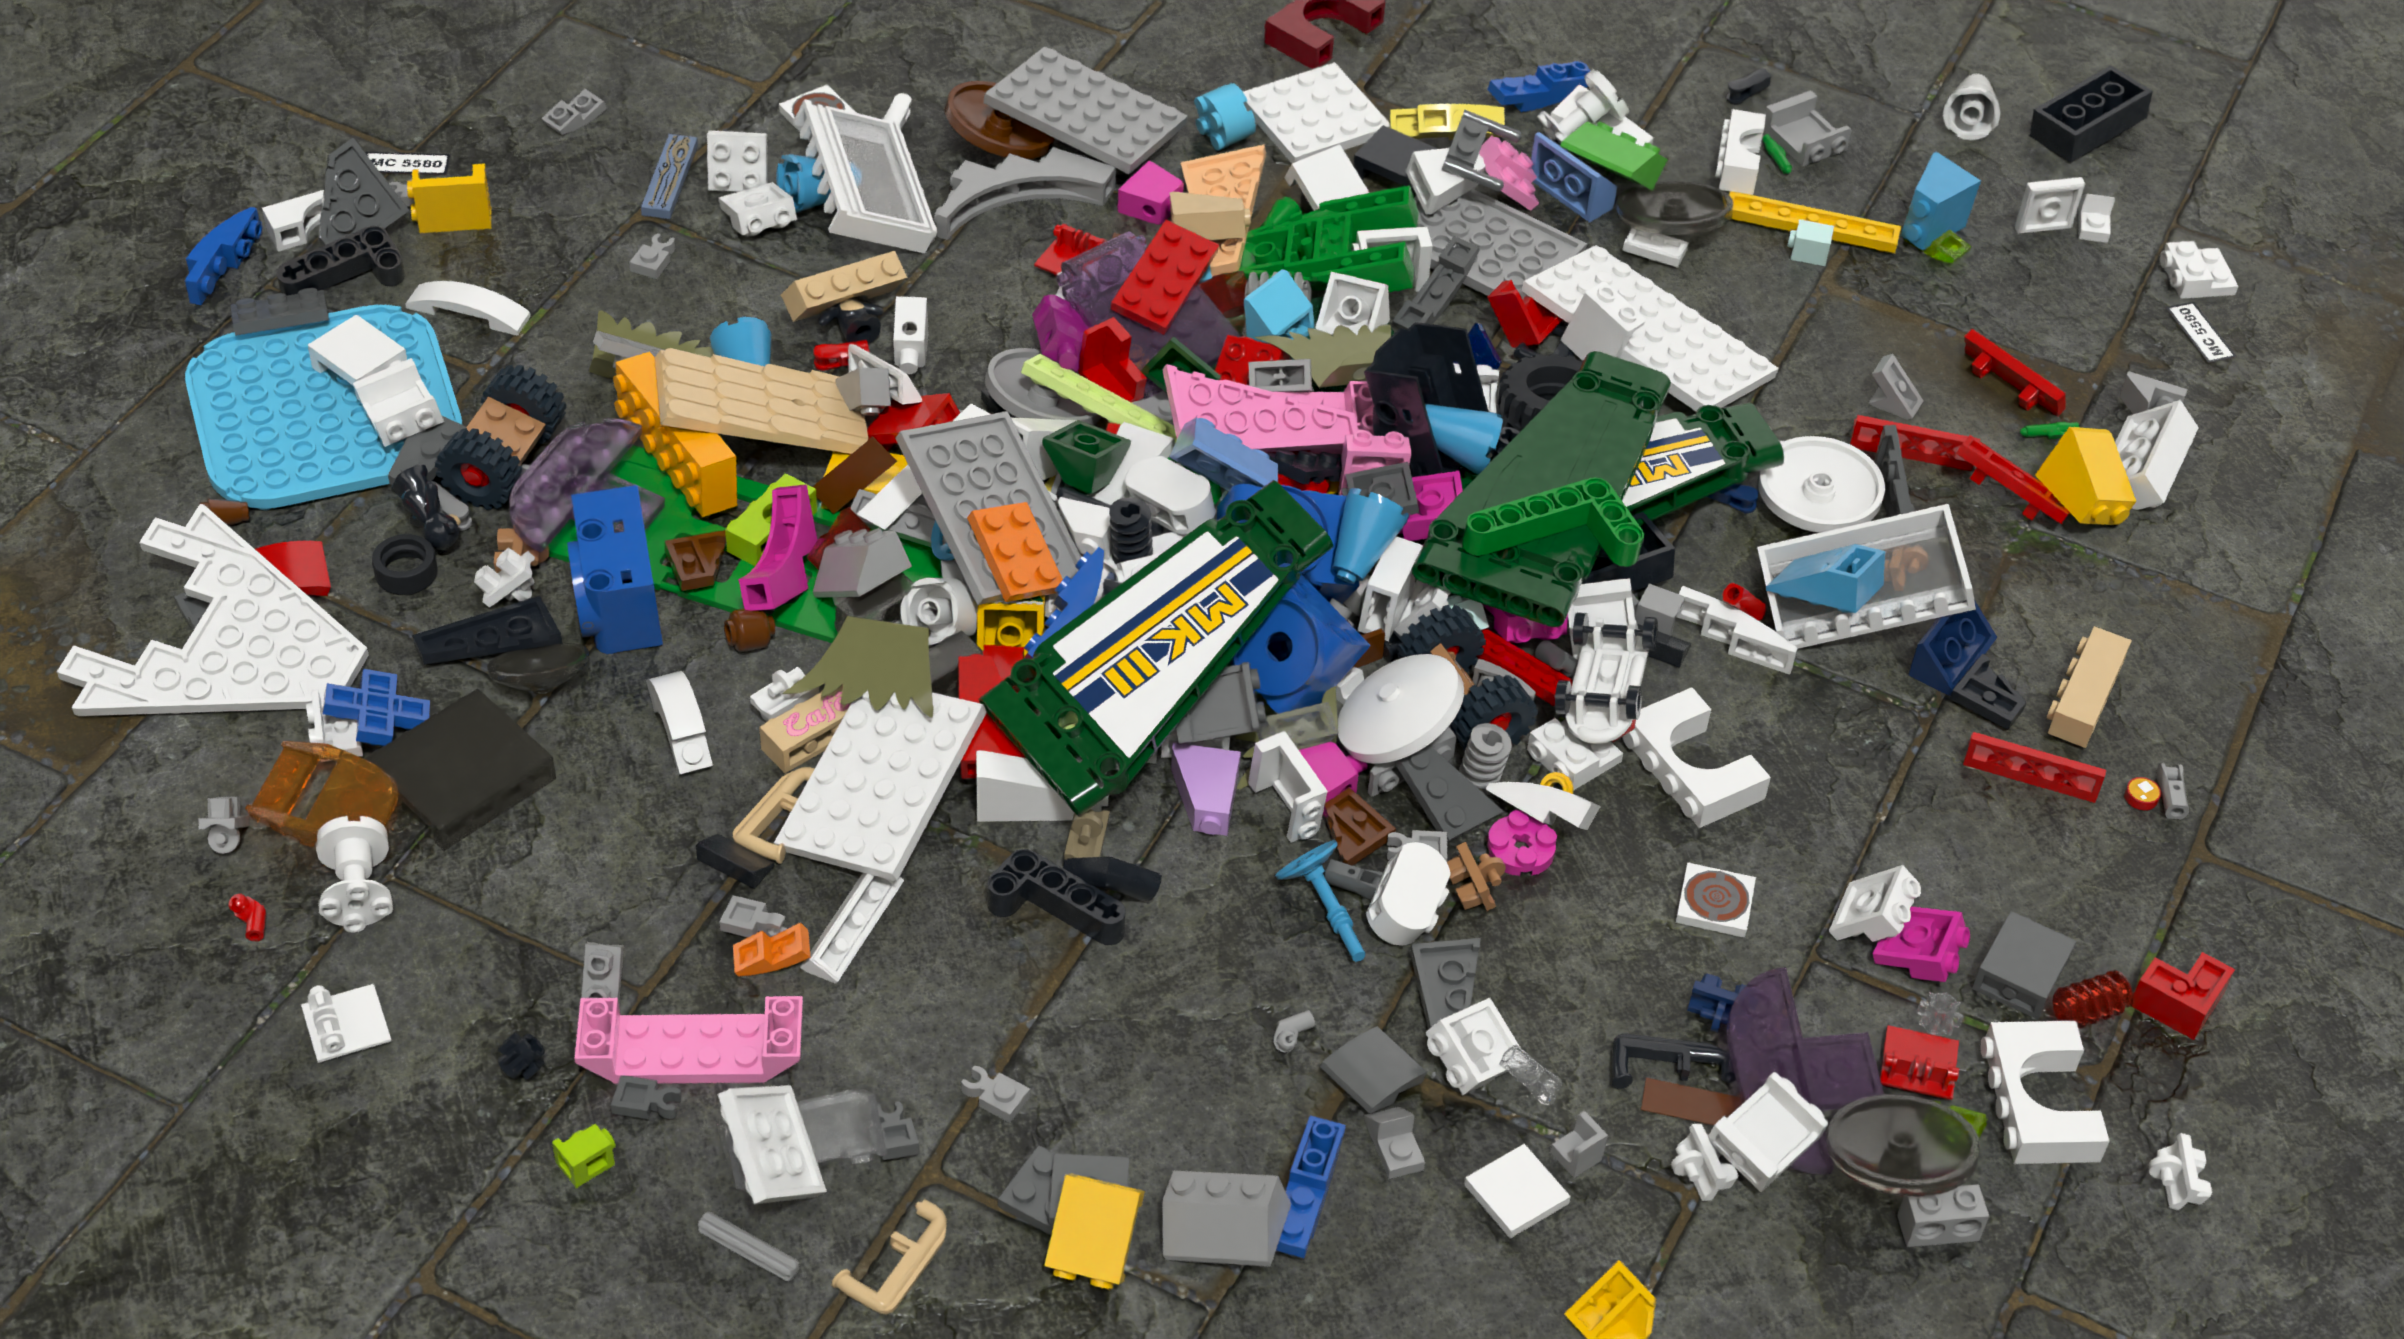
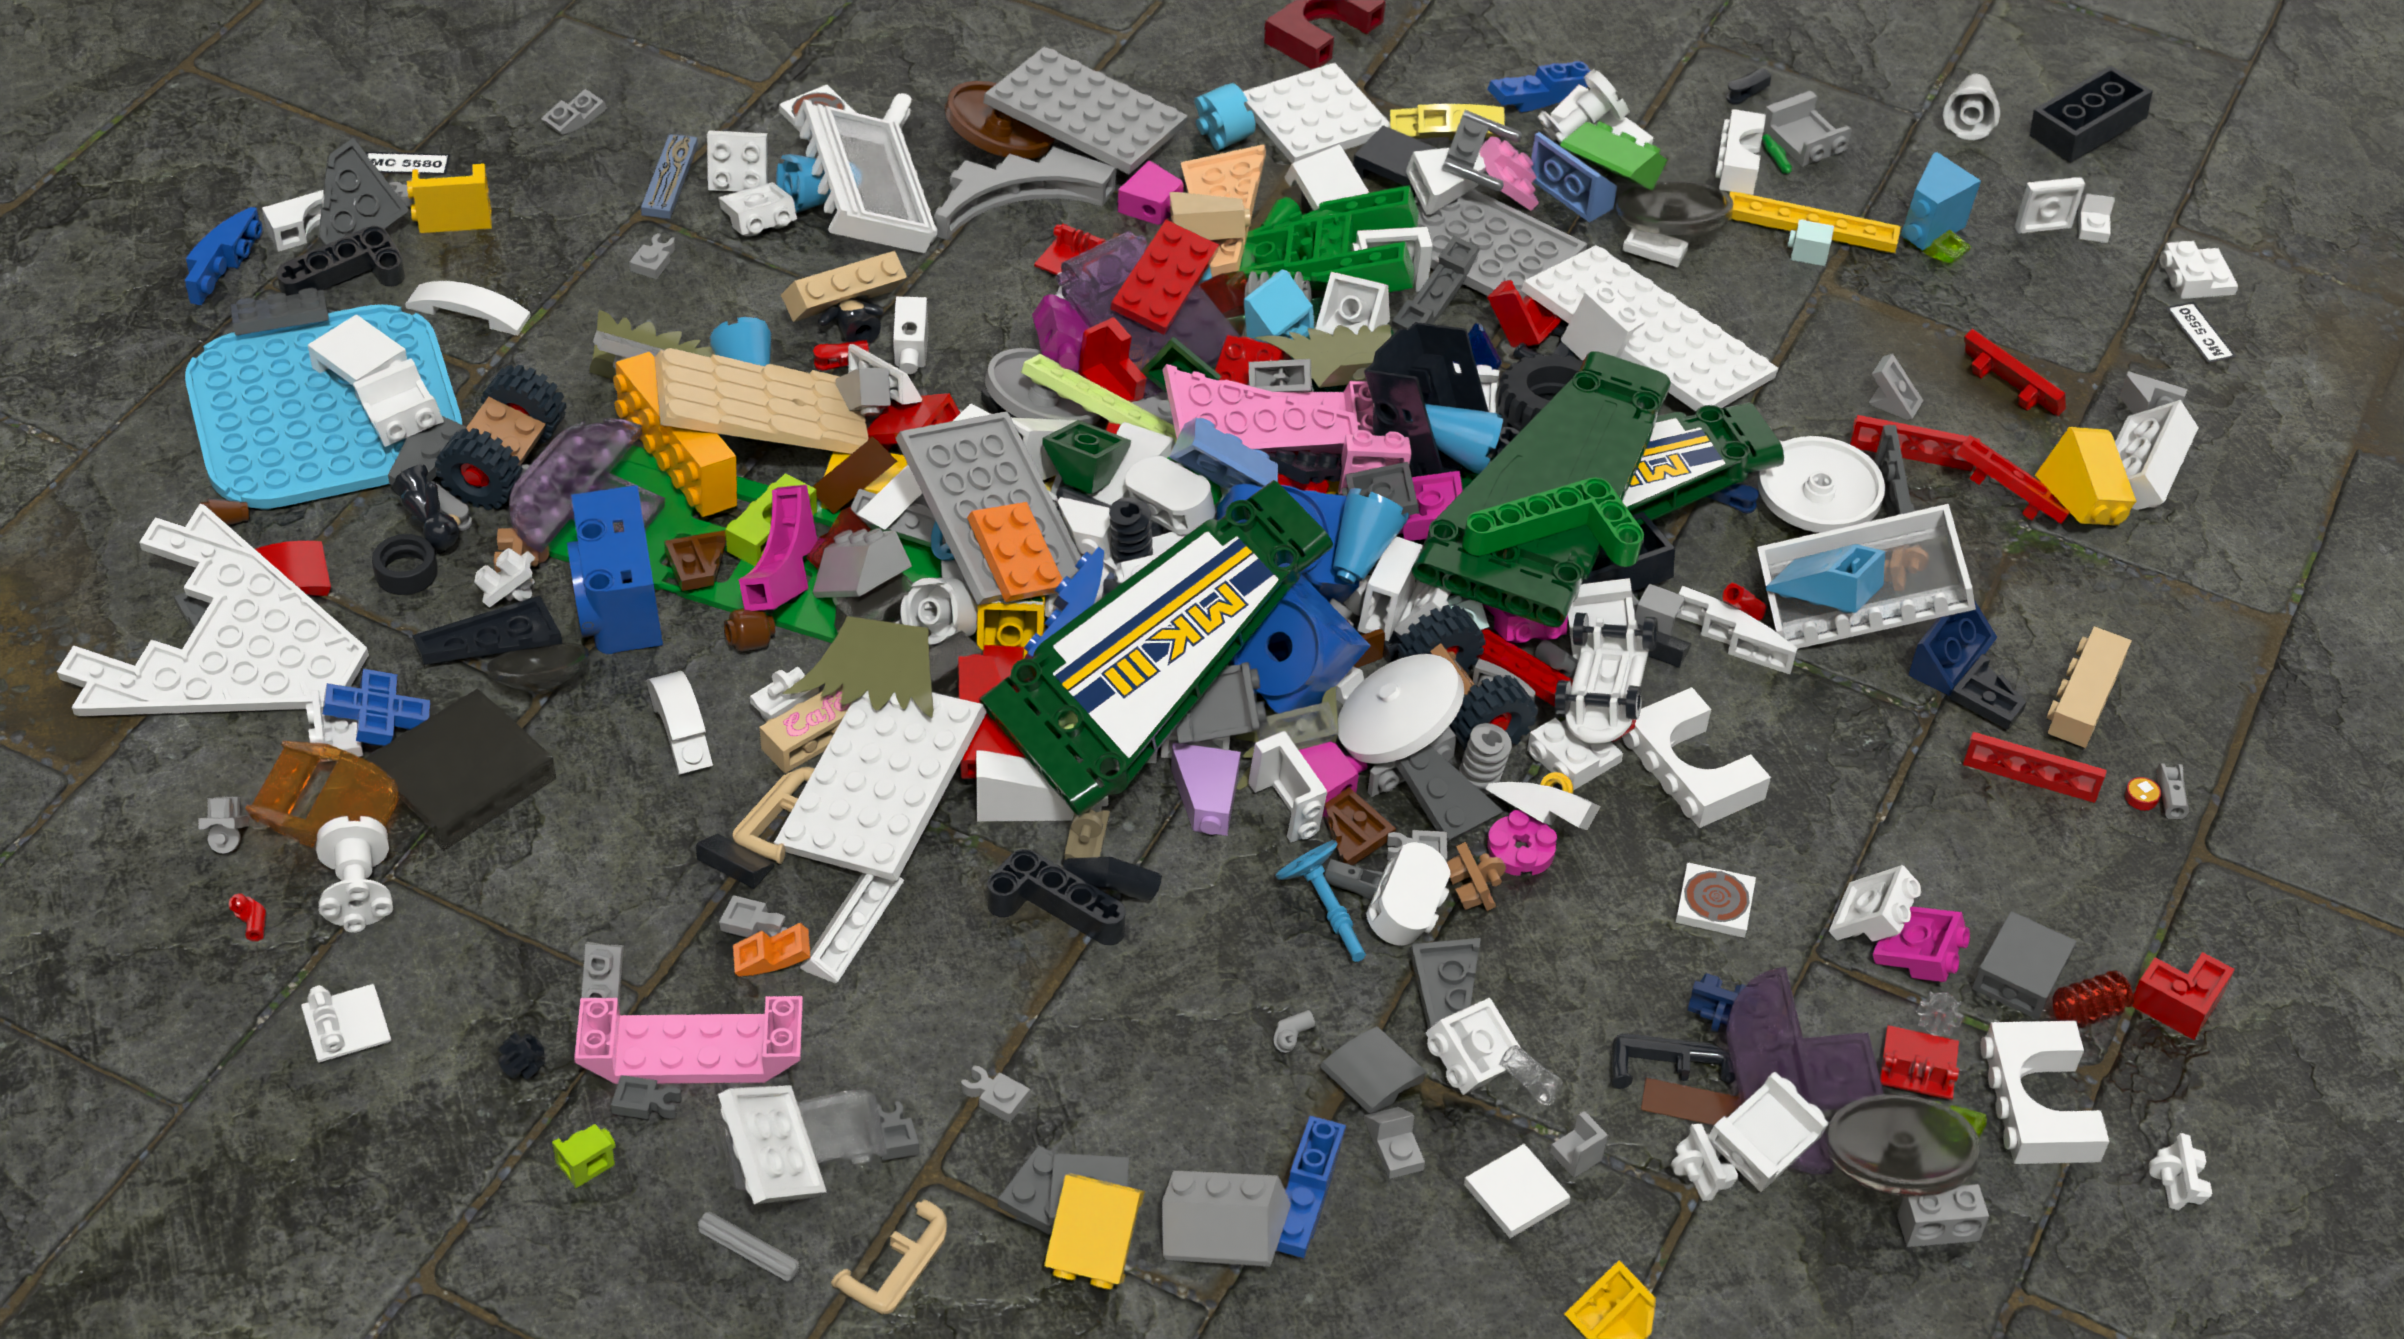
green piece [2020,422,2079,439] -> none

